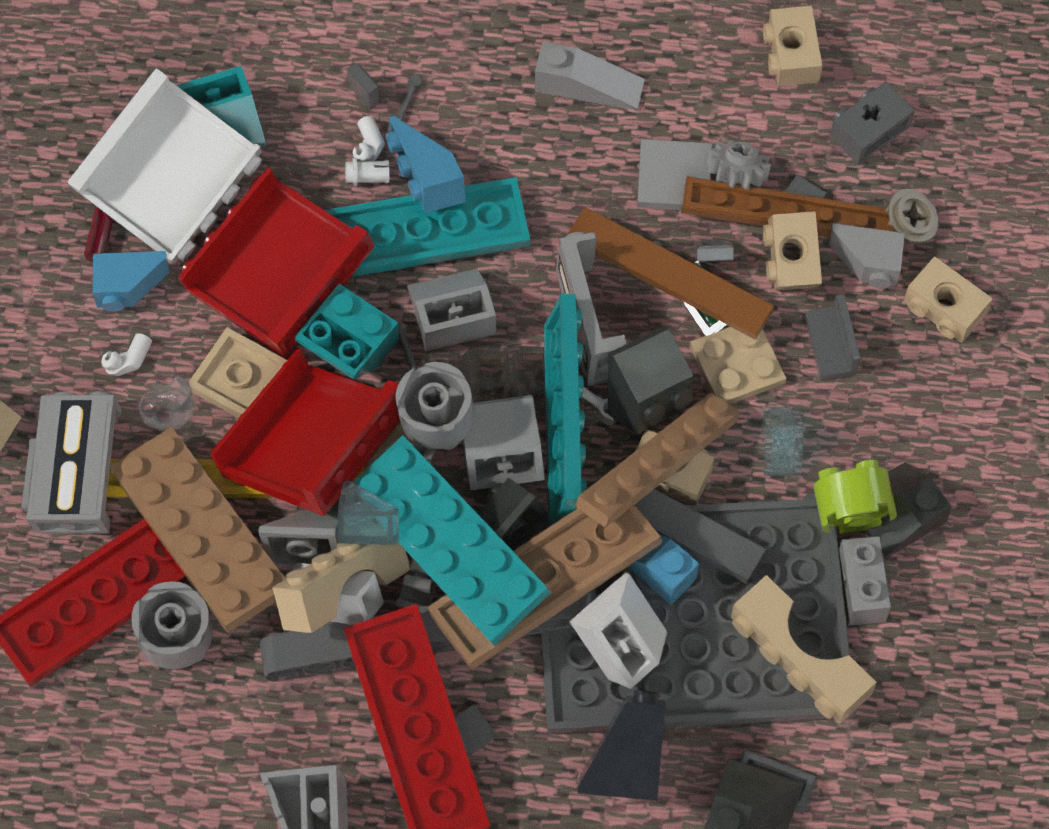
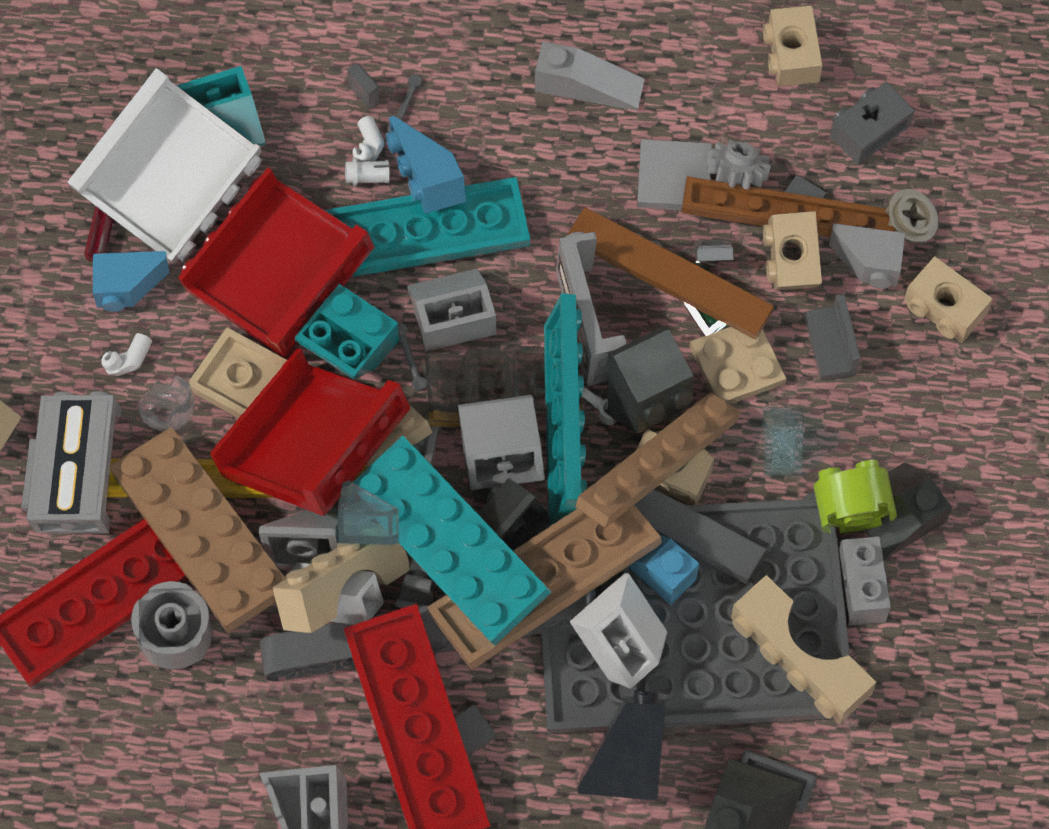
light grey brick [396,362,475,450] -> none

